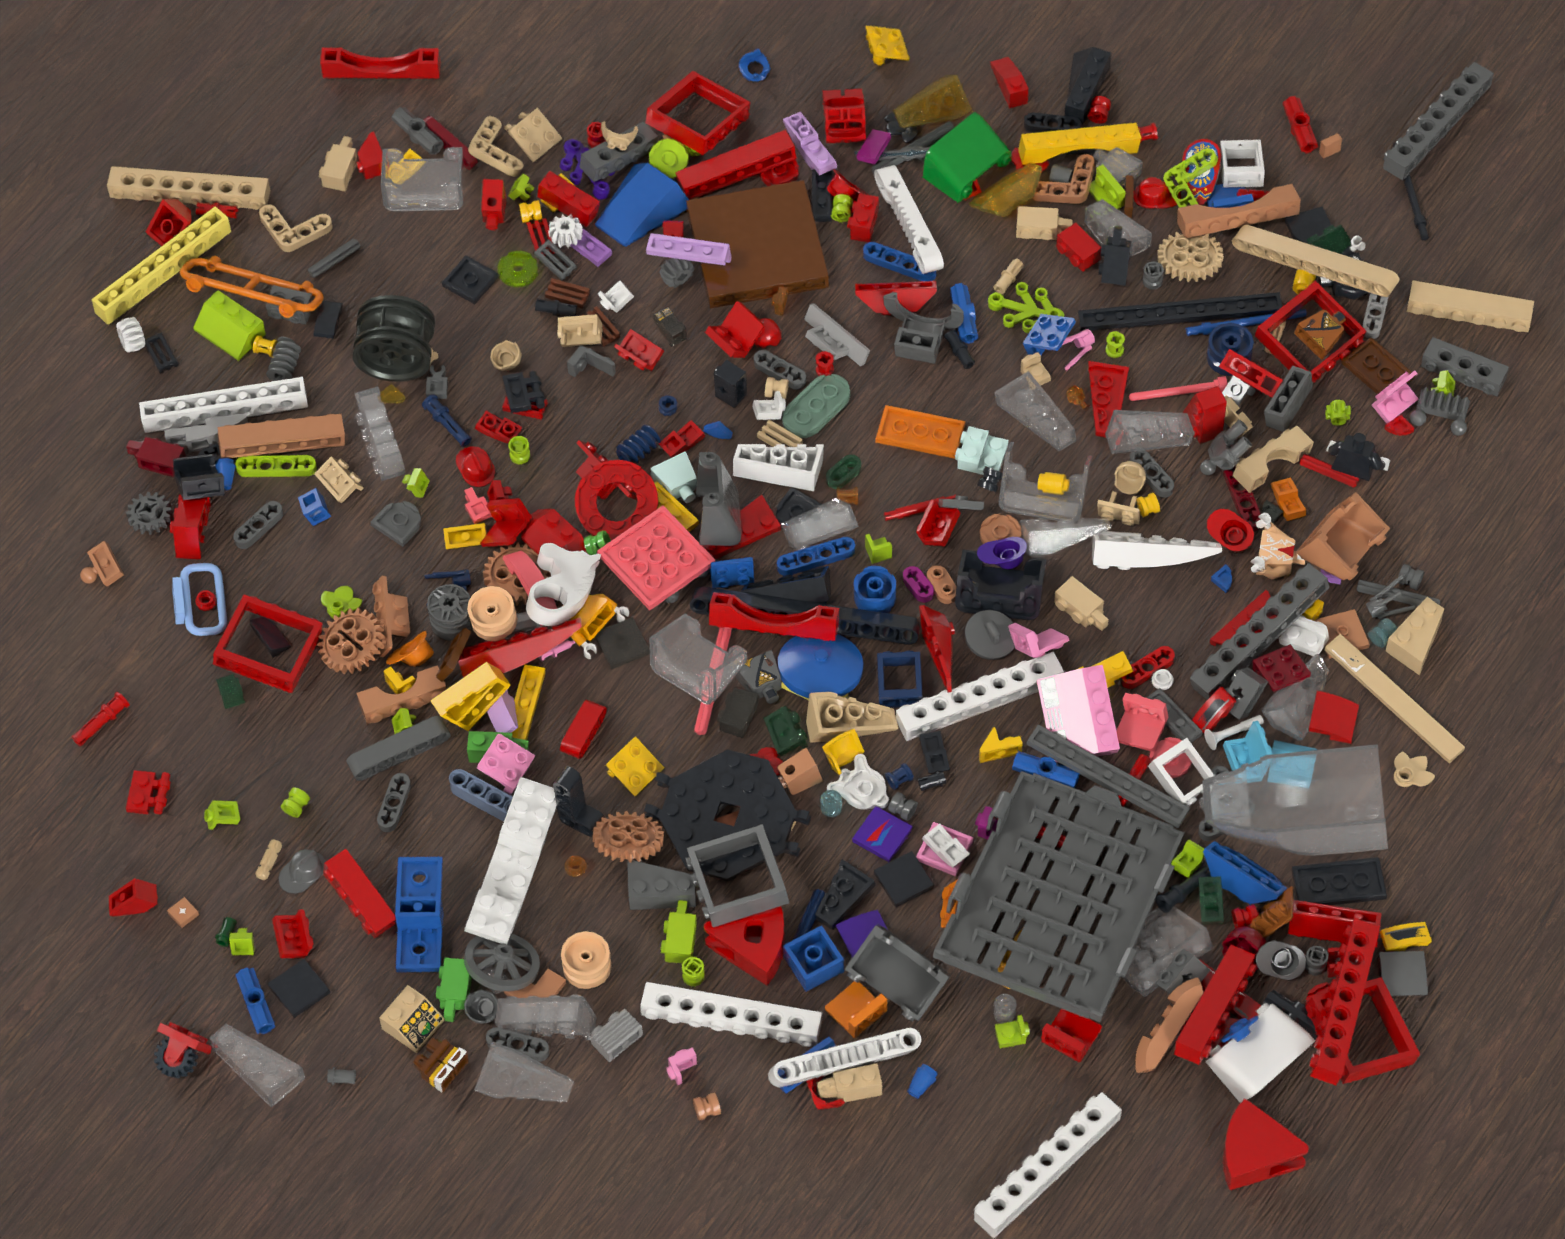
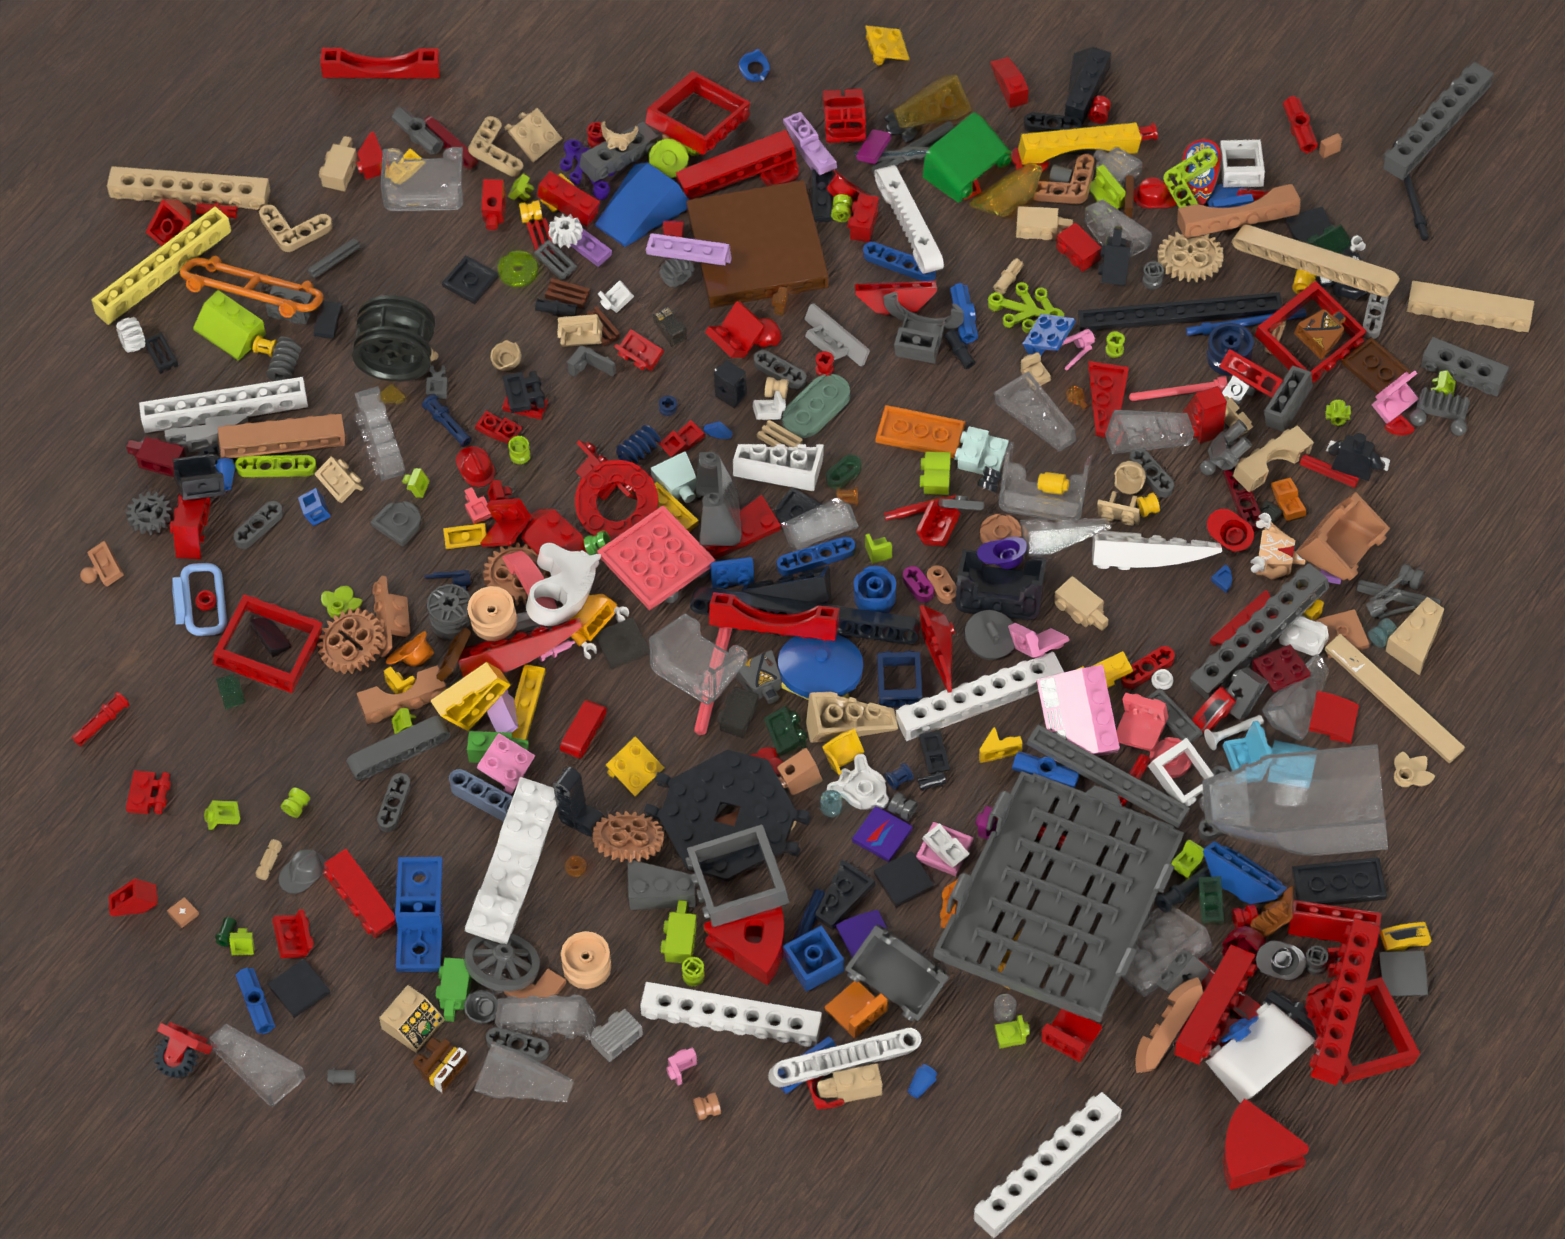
none -> lime brick [920,452,951,495]

